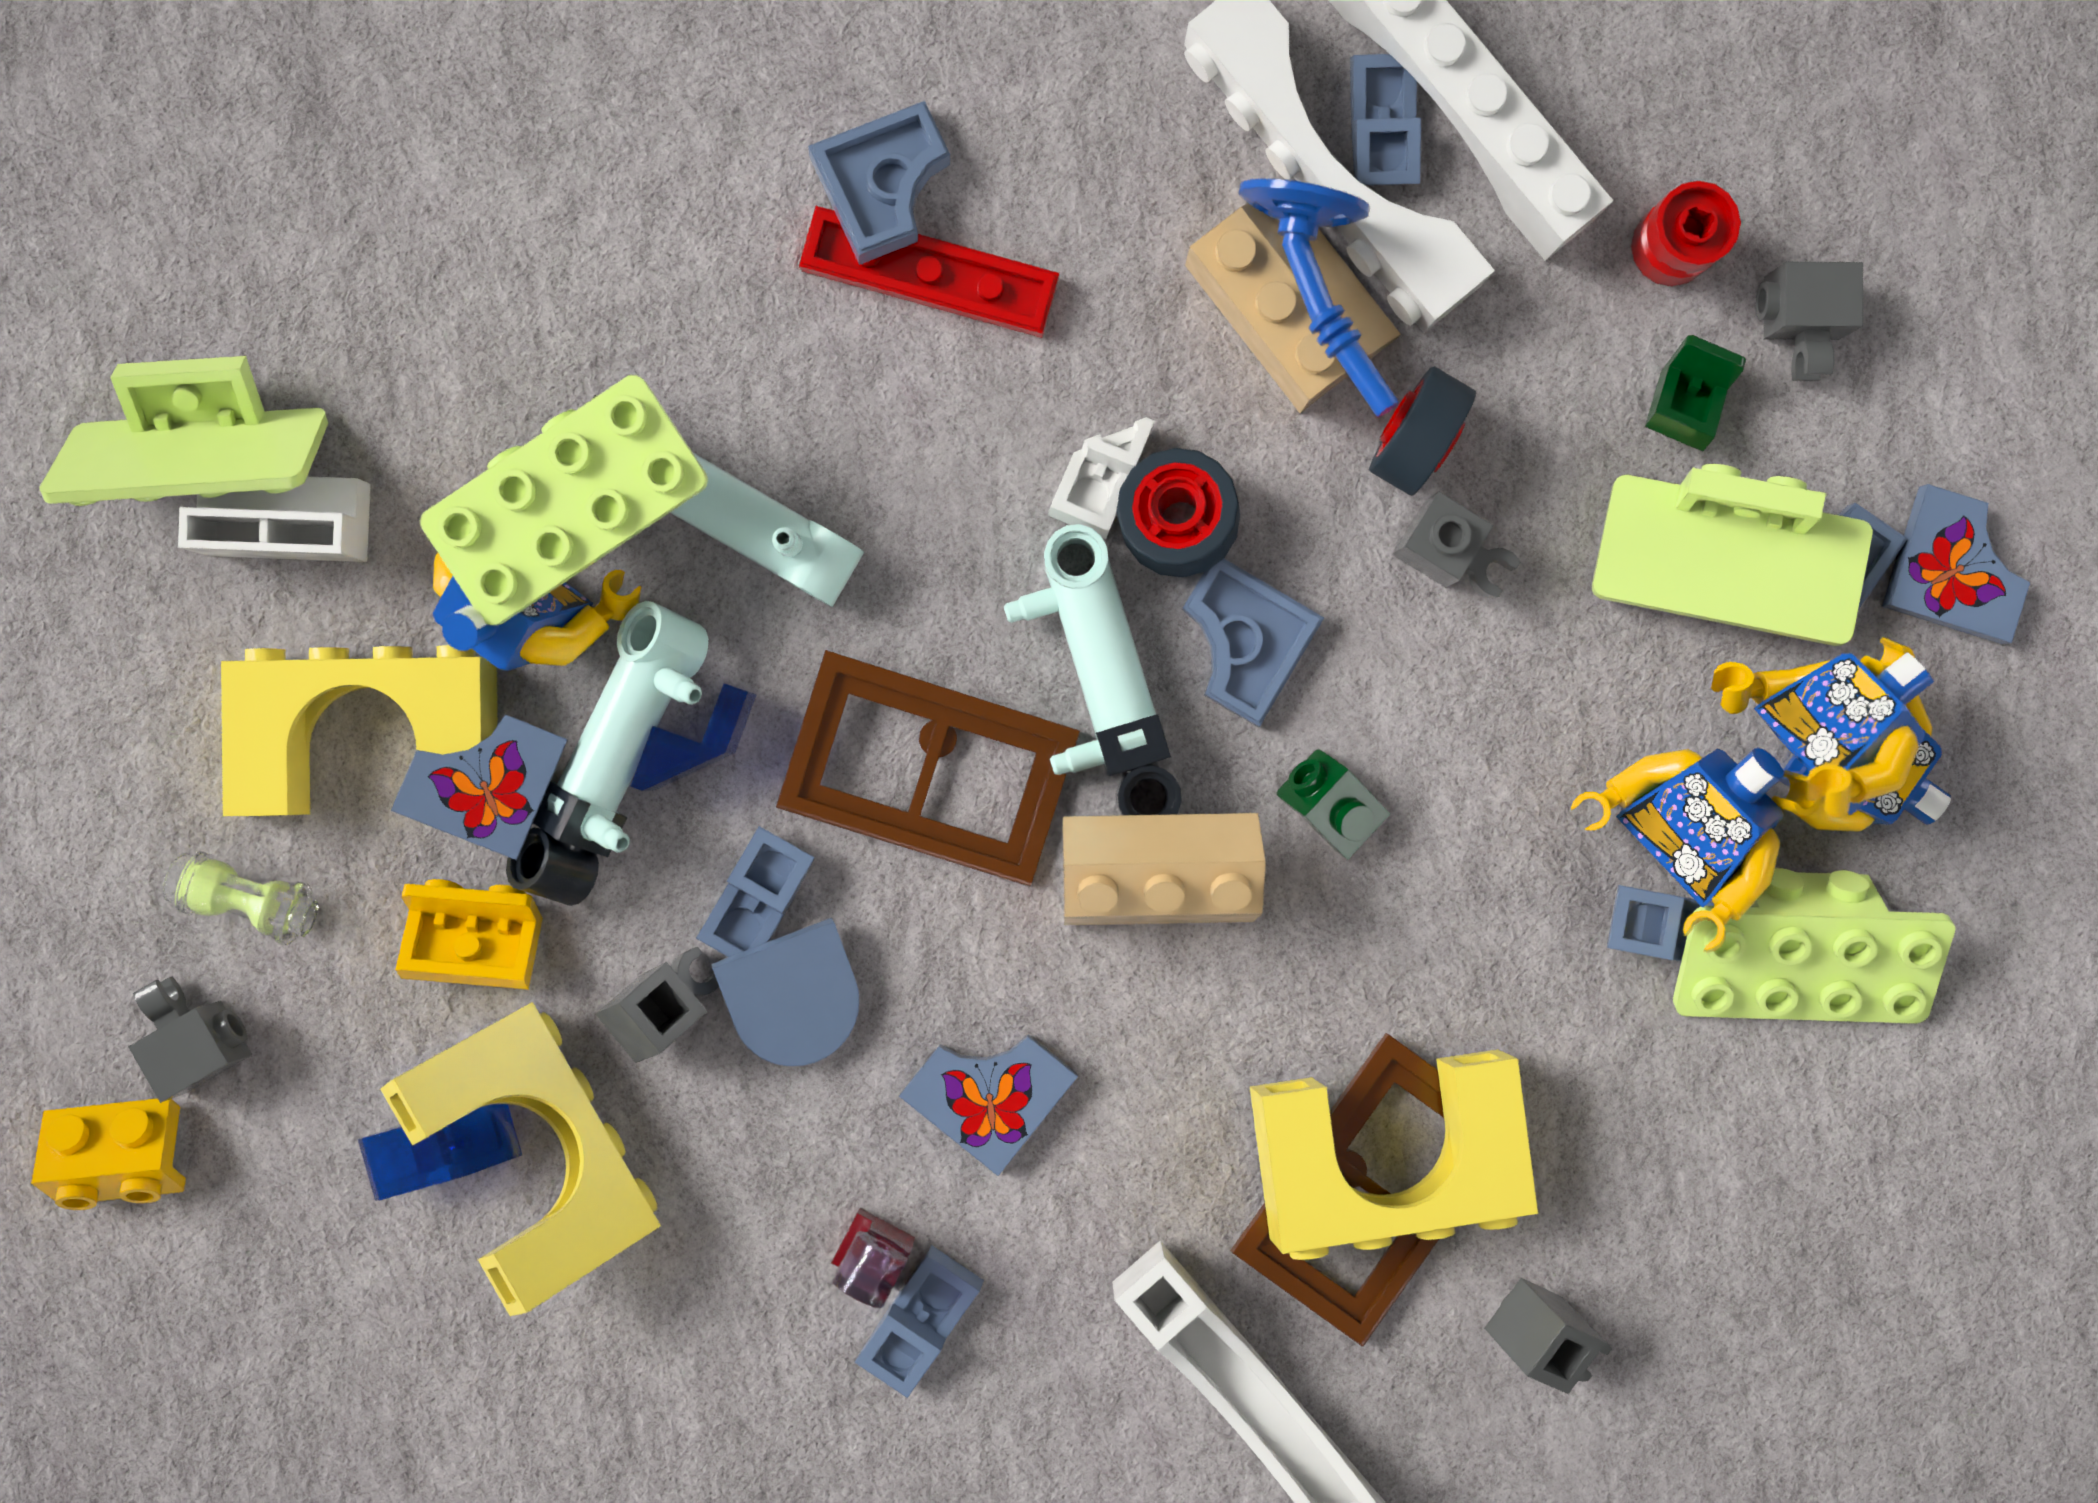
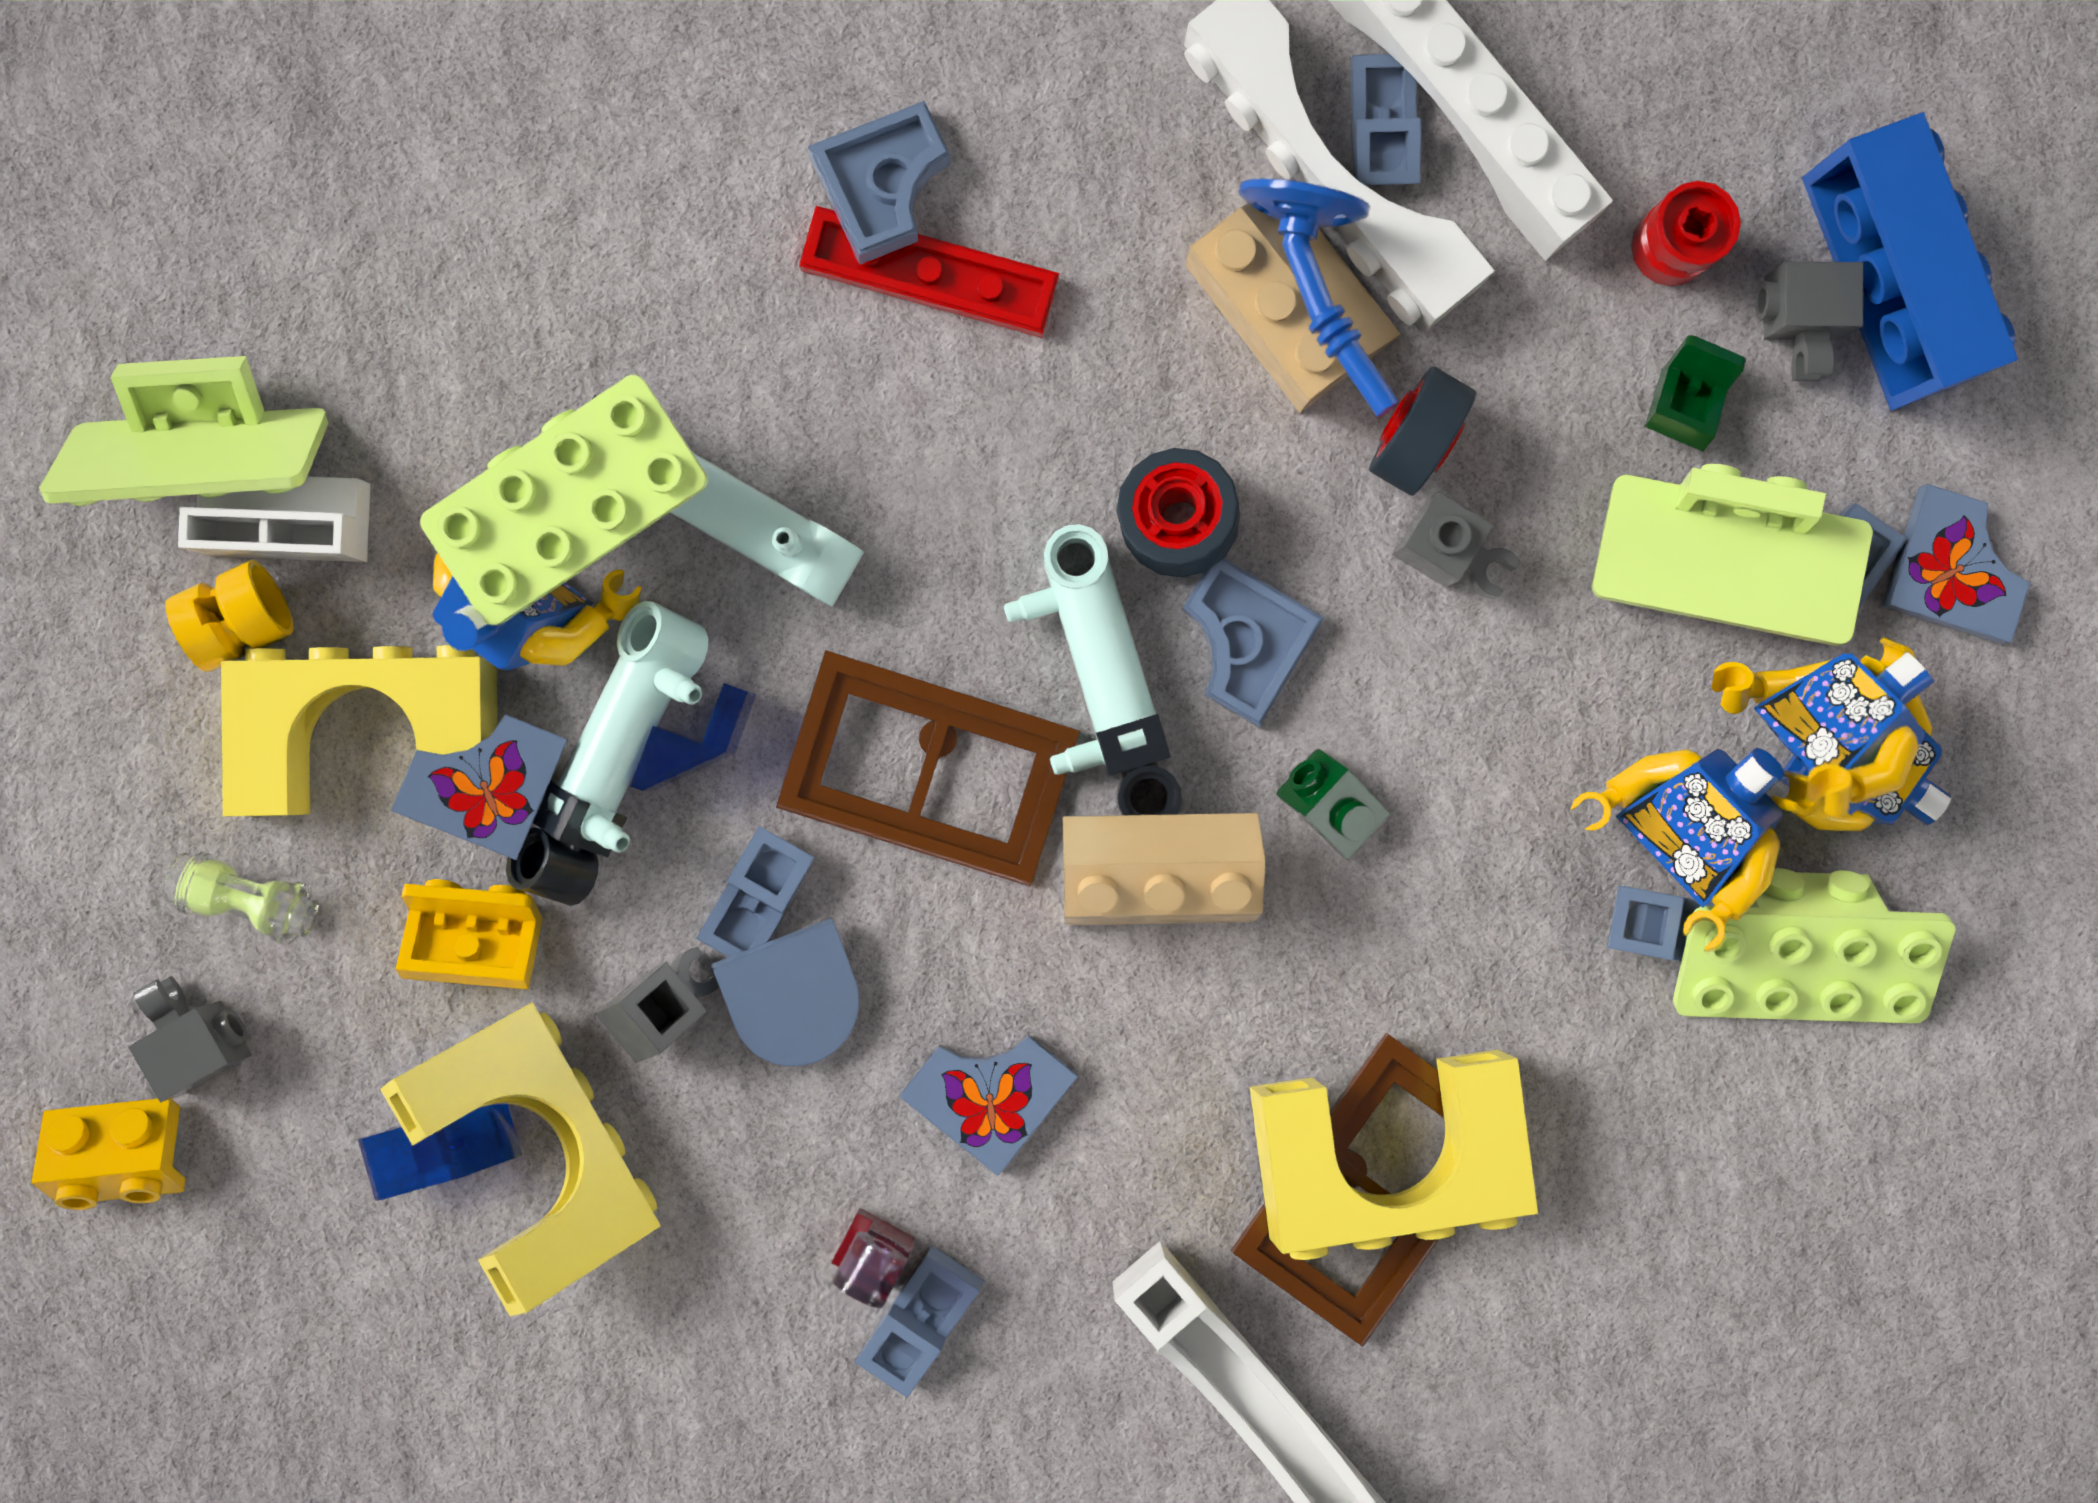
white slope [1048,417,1155,539] -> none
dark grey brick [1484,1278,1612,1394] -> none
none -> yellow wheel [166,559,294,672]
none -> blue brick [1801,111,2019,411]

